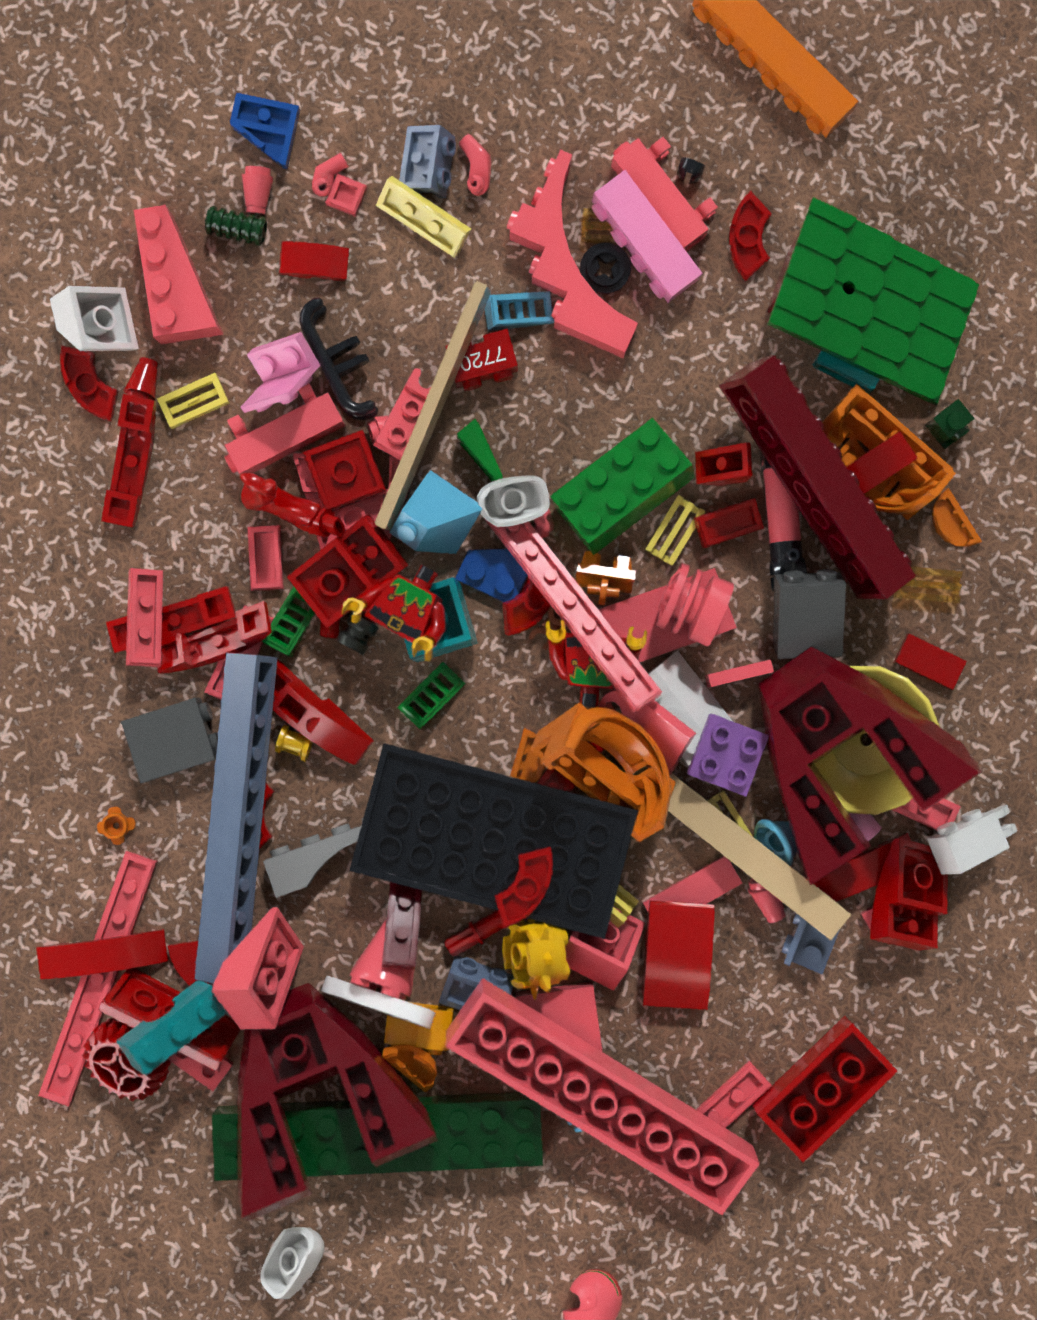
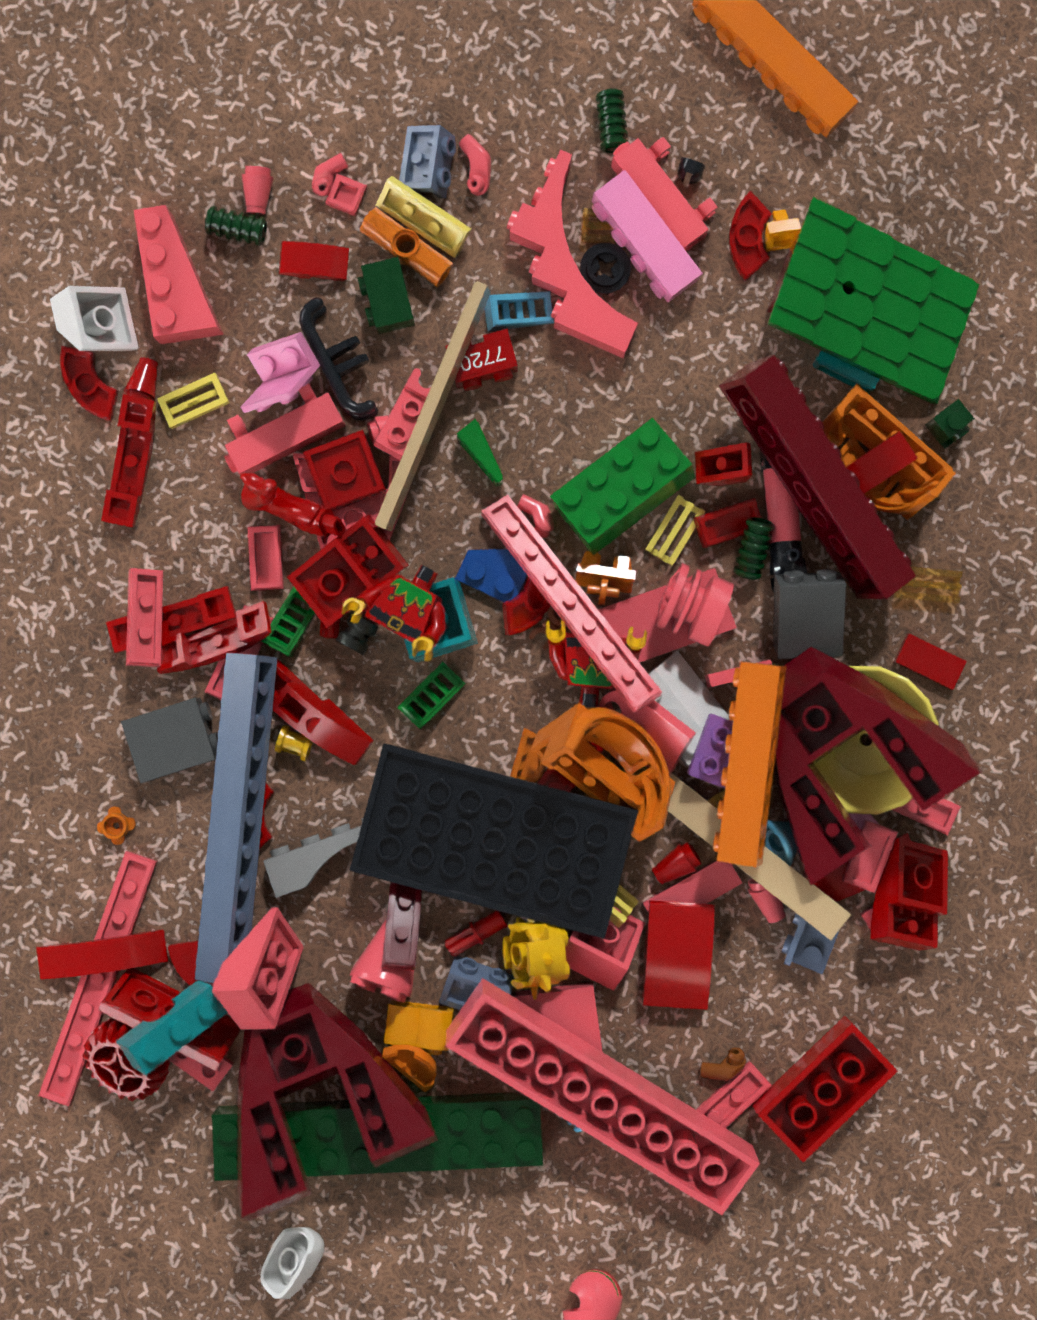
blue wing [230,93,300,169] -> none
white beam [321,976,436,1029] -> none
medium azure slope [389,470,482,554] -> none
white piece [477,475,550,527] -> none
red tile [495,846,553,929] -> none
white hinge [927,805,1018,875] -> none
orange tile [932,488,982,547] -> none
none -> dark green brick [357,257,415,335]
none -> orange piece [359,207,453,287]
none -> dark green piece [596,88,628,153]
none -> red cone [652,842,702,885]
none -> dark orange arm [700,1047,746,1081]
none -> orange brick [713,662,786,867]
none -> dark green piece [734,517,775,580]
none -> light orange tile [764,209,801,252]
none -> coral tile [842,819,898,893]

